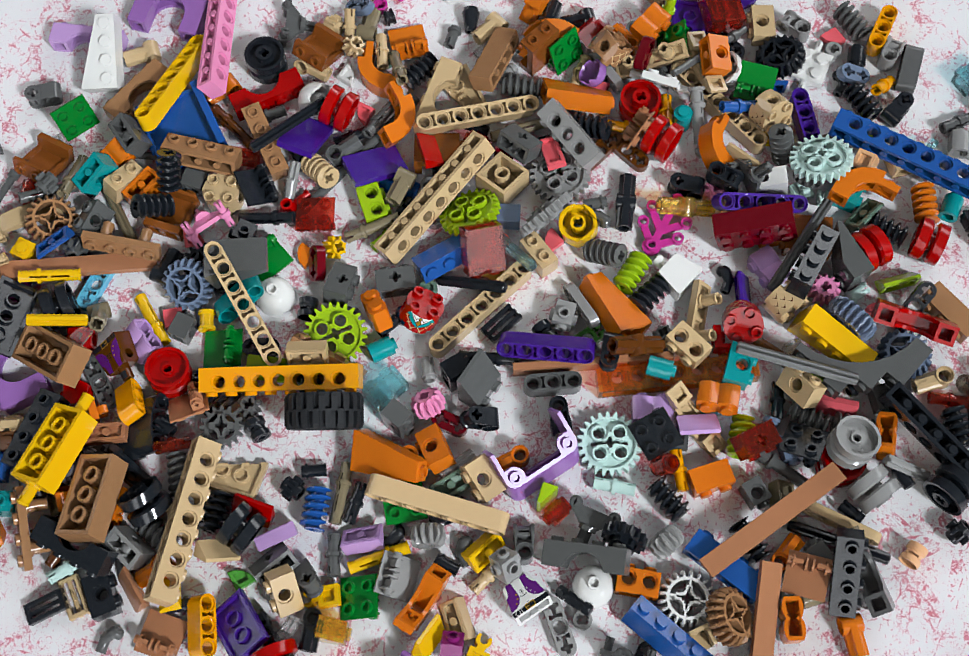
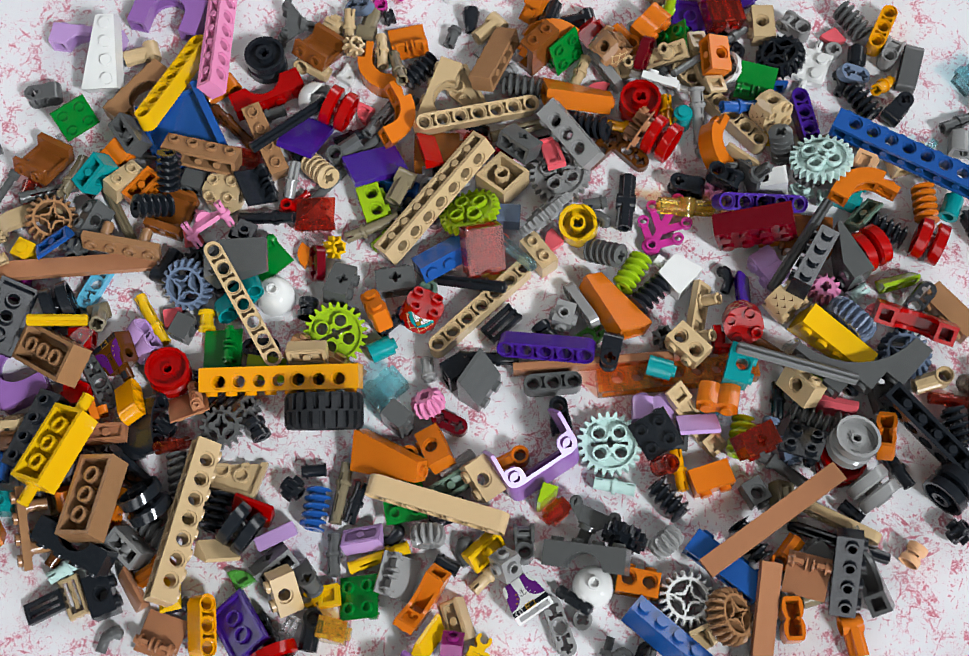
yellow pin [18,268,81,284] -> none
dark grey gear [34,171,59,195] -> none
black piece [459,406,499,431] -> none
medium lavender hair [578,59,607,87] -> none
reddish brown piece [607,334,666,357] -> none
light grey axle [883,454,931,482] -> none

